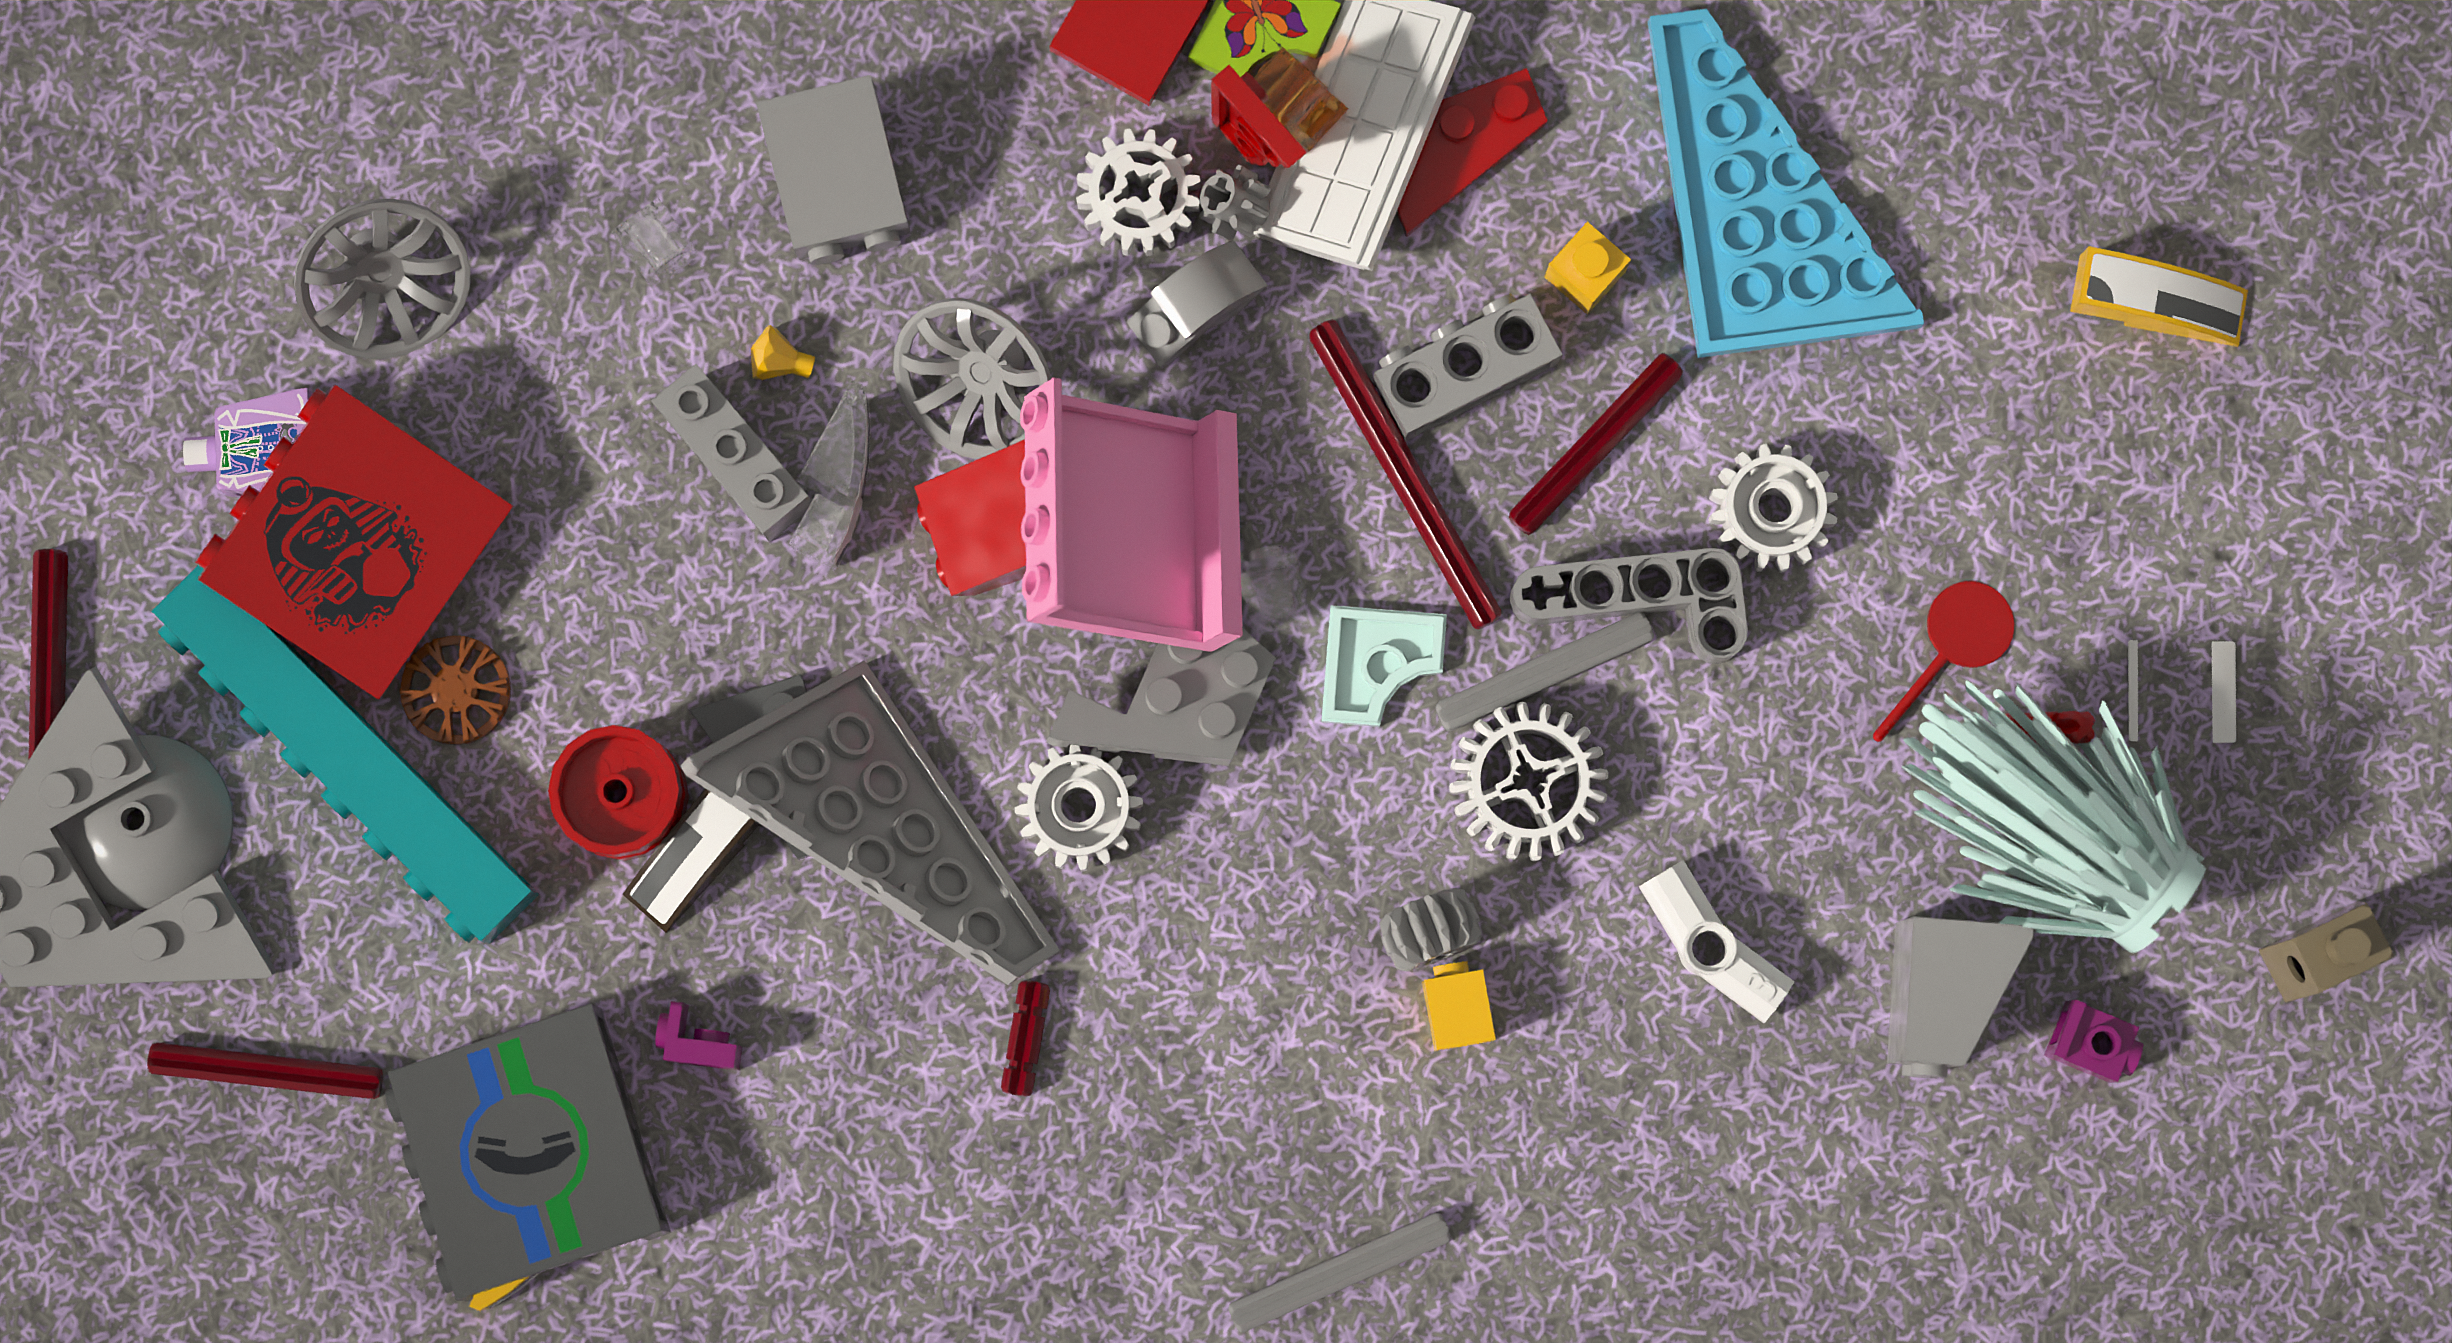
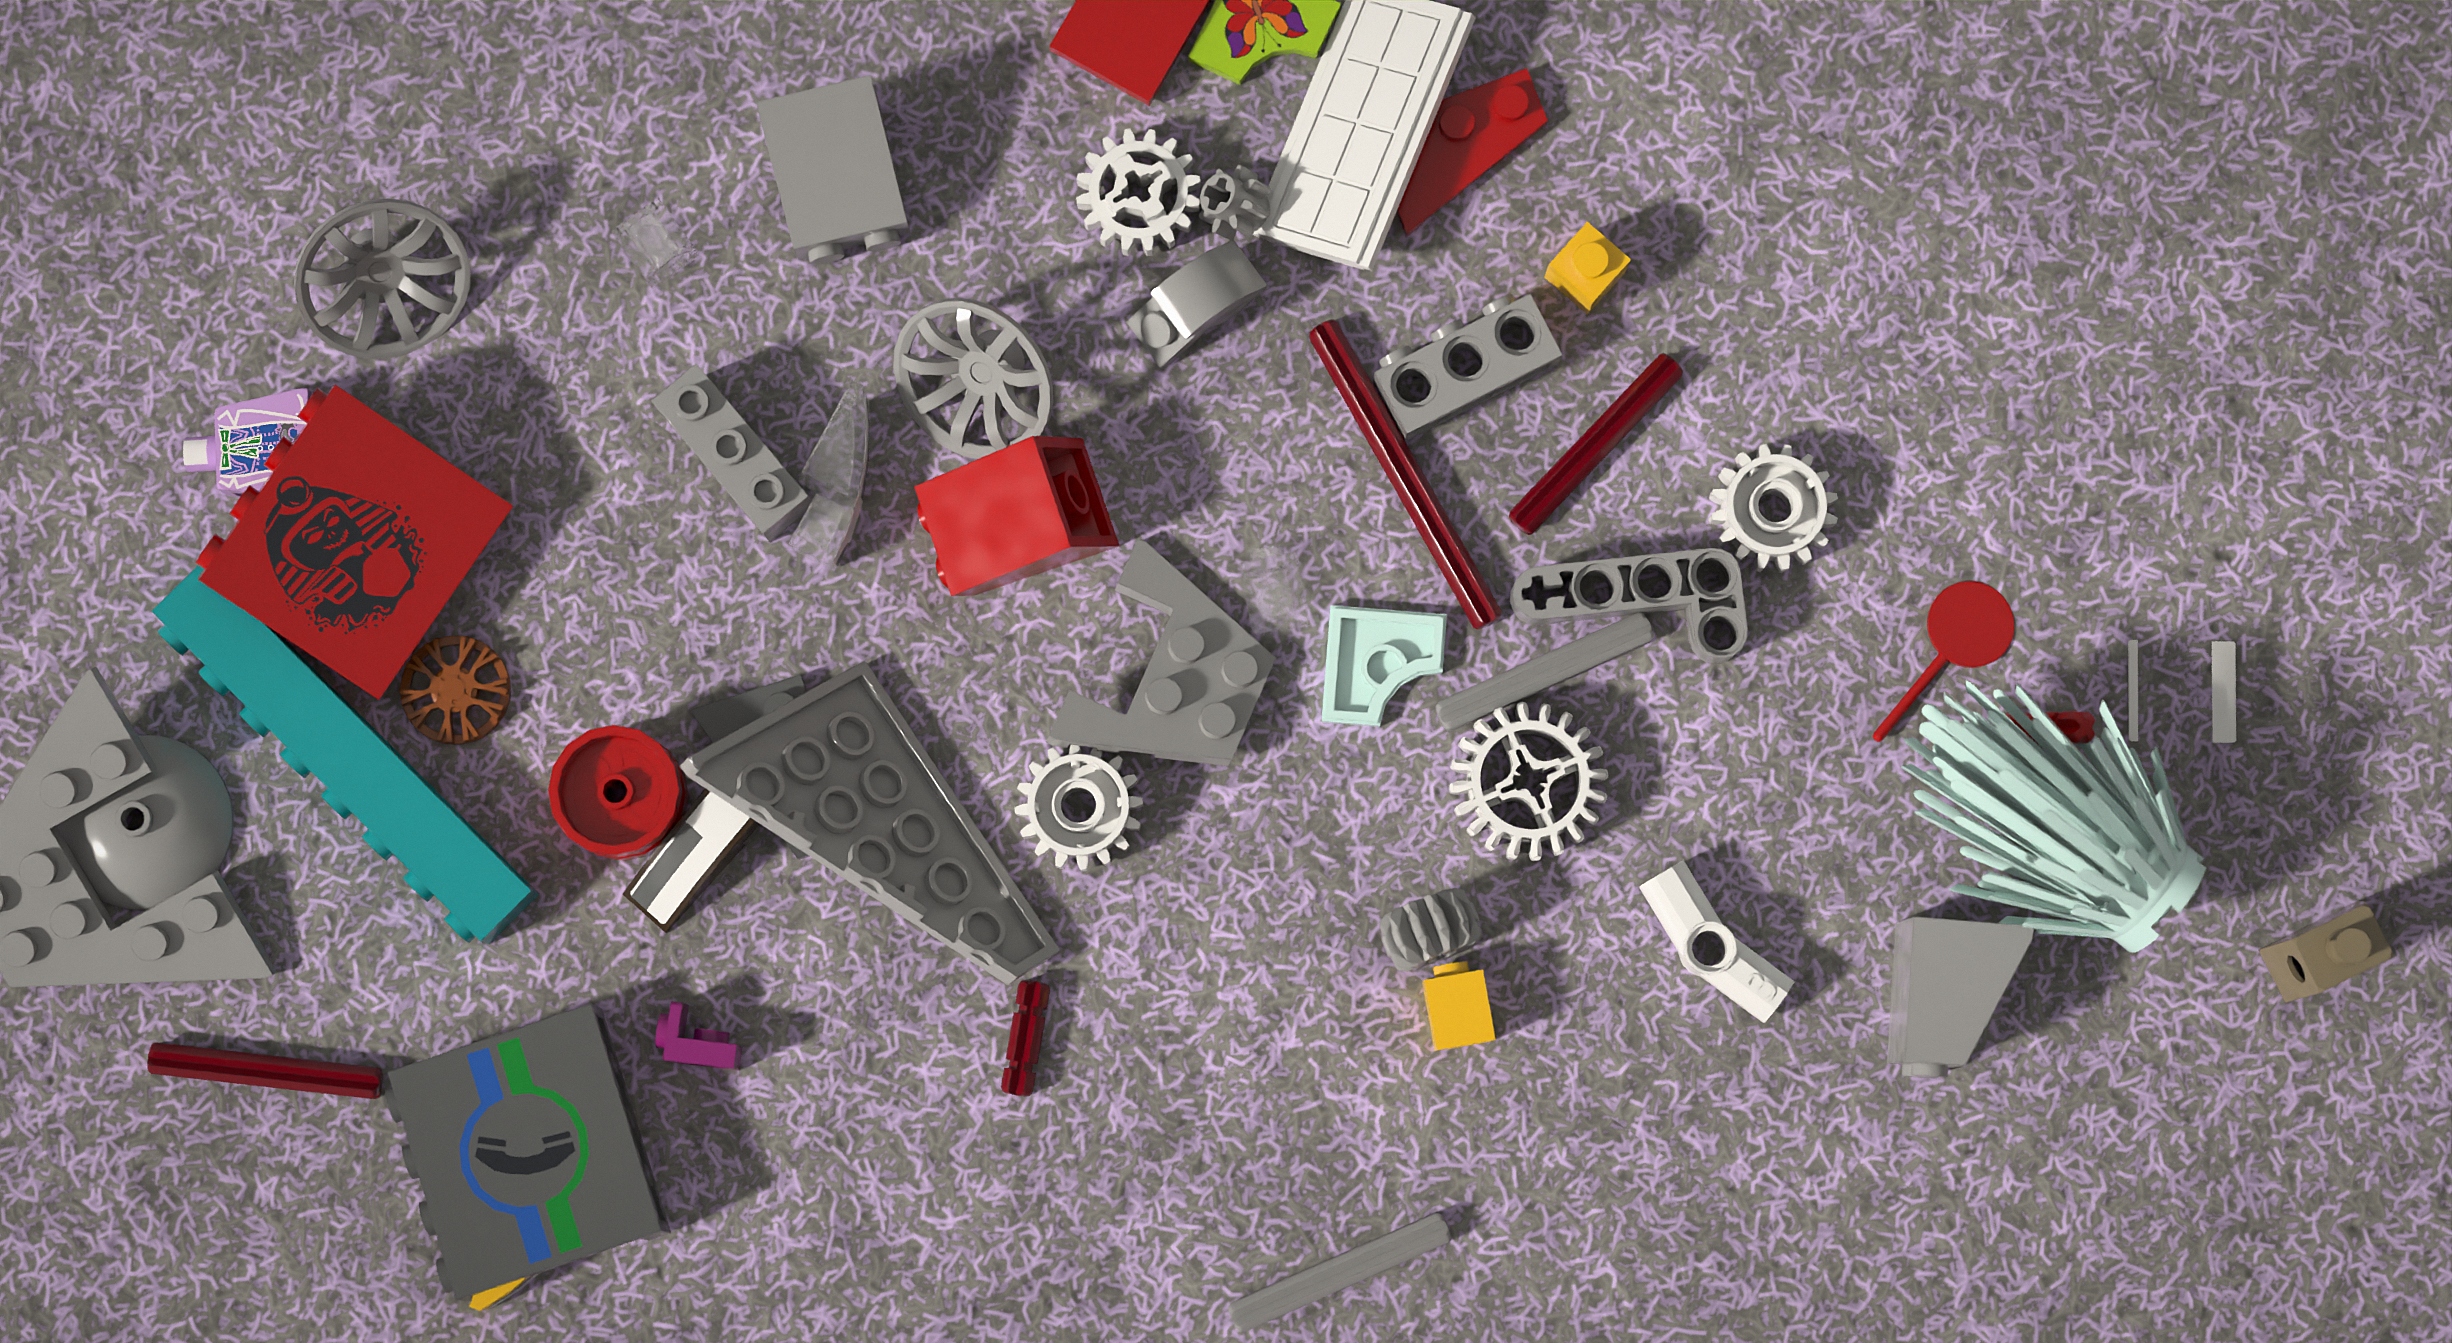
dark red axle [28,549,68,760] -> none
yellow rock [751,325,815,380] -> none
bright pink panel [1020,377,1243,652] -> none
red wing [1211,65,1307,168] -> none
clear orange brick [1254,47,1349,151] -> none
medium azure wing [1648,9,1924,358] -> none
magenta brick [2044,999,2144,1083] -> none
slope [2070,246,2248,347] -> none

